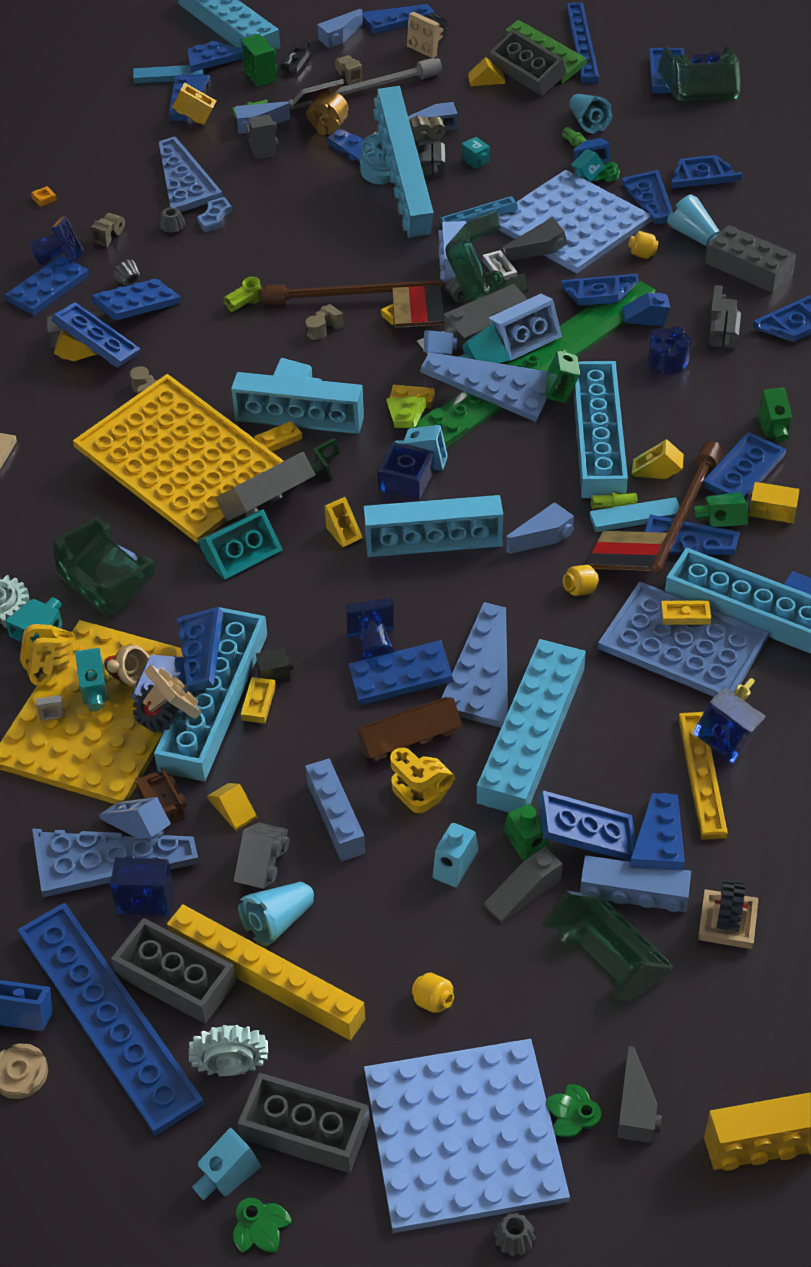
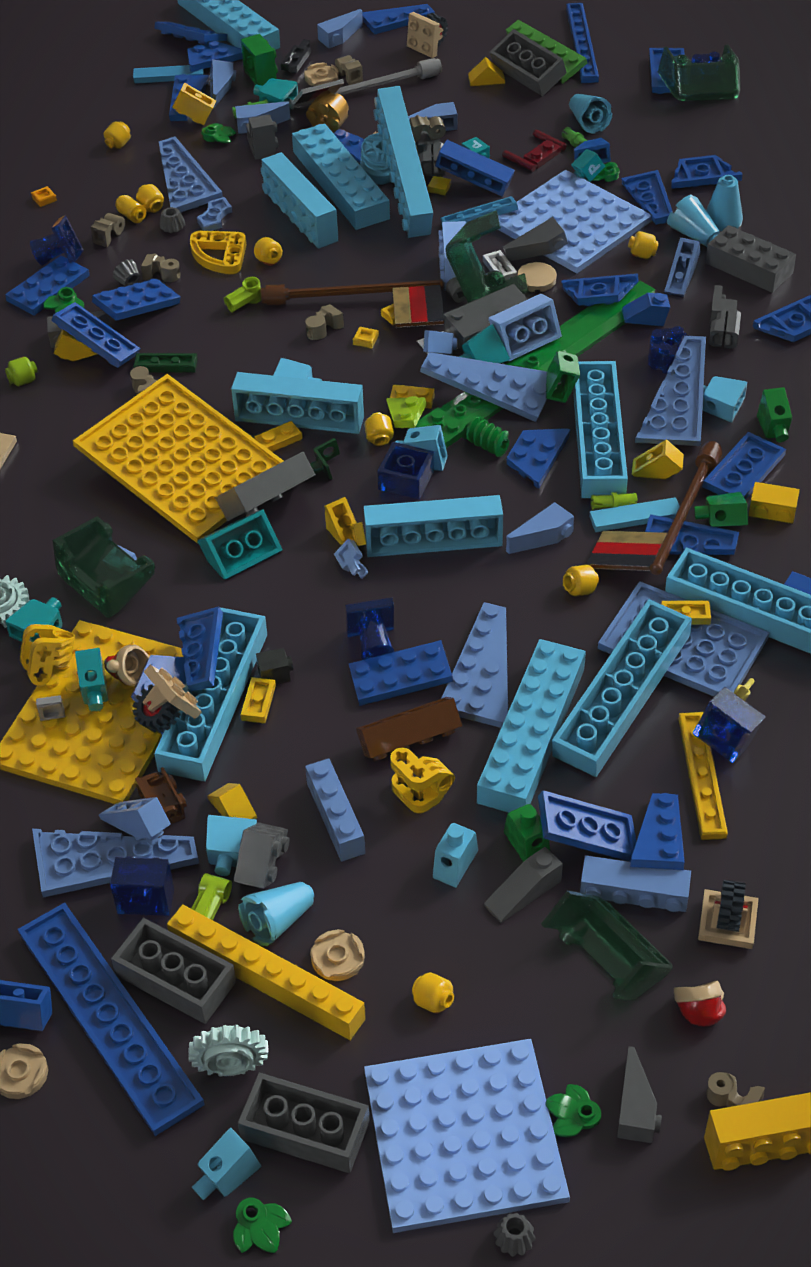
none -> lime head [5,357,38,387]
none -> green plate [44,287,84,313]
none -> yellow head [104,121,131,149]
none -> yellow head [115,195,146,223]
none -> dark green tile [133,353,198,372]
none -> yellow head [136,184,164,213]
none -> dark tan leg [141,253,181,282]
none -> blue wing [154,21,227,44]
none -> yellow beam [190,231,246,274]
none -> lime piece [191,873,232,920]
none -> green plate [201,123,237,143]
none -> medium azure torso [206,815,257,876]
none -> medium blue slope [210,59,236,109]
none -> teal torso [253,78,298,108]
none -> yellow head [254,237,283,266]
none -> medium azure brick [261,152,338,249]
none -> medium azure brick [292,124,390,230]
none -> tan tile [304,62,339,86]
none -> tan tile [310,929,365,981]
none -> light blue plate [334,538,368,579]
none -> yellow tile [351,522,366,546]
none -> yellow tile [353,327,379,348]
none -> yellow head [364,413,394,446]
none -> yellow tile [427,176,451,195]
none -> blue brick [435,140,515,197]
none -> green piece [462,416,509,457]
none -> dark red plate [502,129,567,172]
none -> blue wing [506,429,570,488]
none -> tan tile [517,262,557,292]
none -> medium azure brick [552,599,692,777]
none -> medium blue wing [635,336,706,446]
none -> medium blue slope [664,237,700,297]
none -> piece [674,981,726,1026]
none -> medium azure torso [702,376,747,423]
none -> medium azure cone [706,175,743,231]
none -> dark tan leg [706,1072,765,1107]

